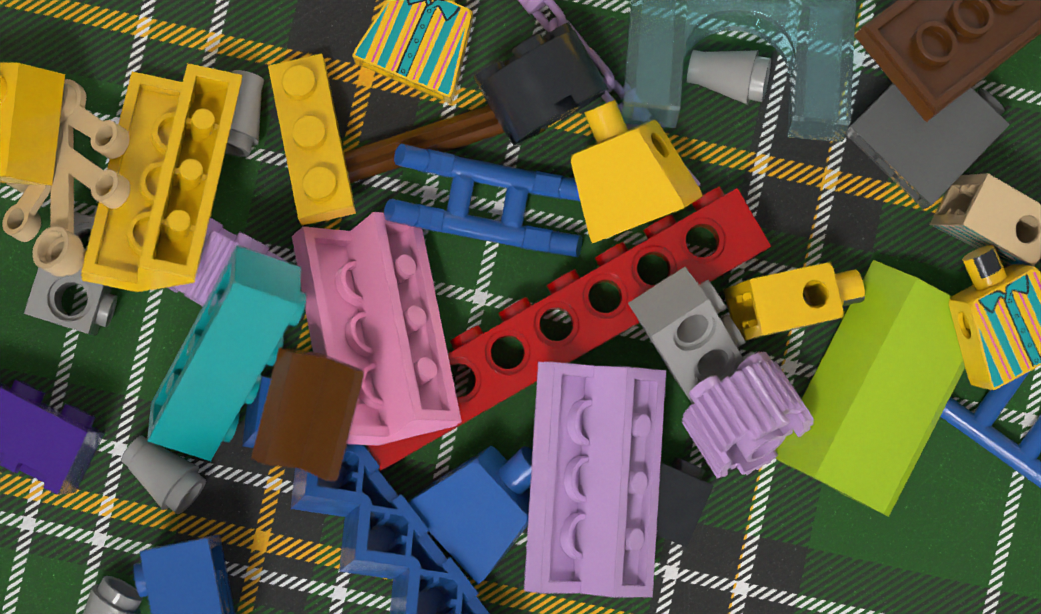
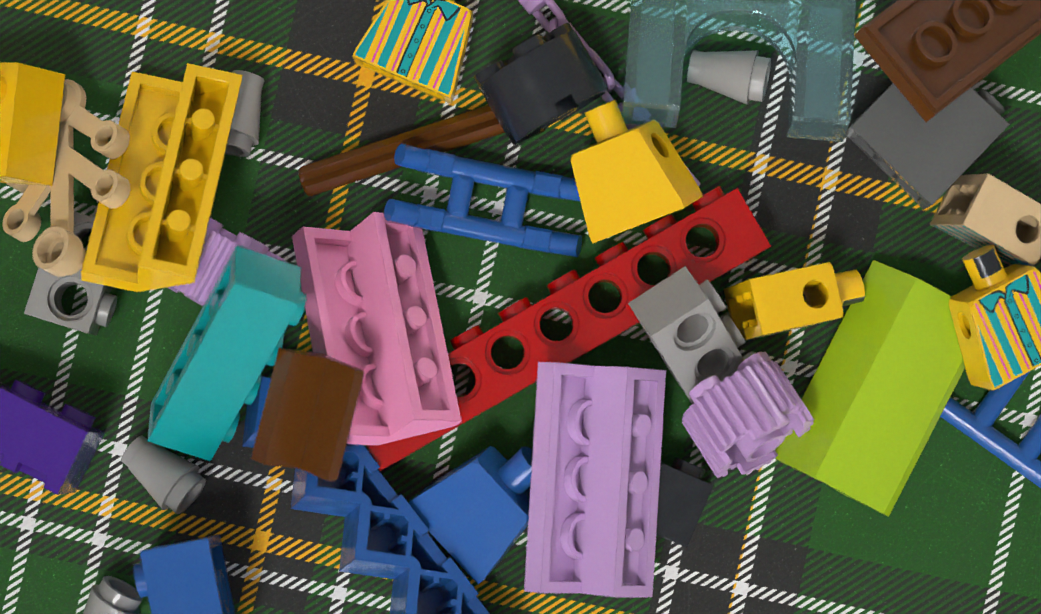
yellow plate [268,53,356,226] -> none

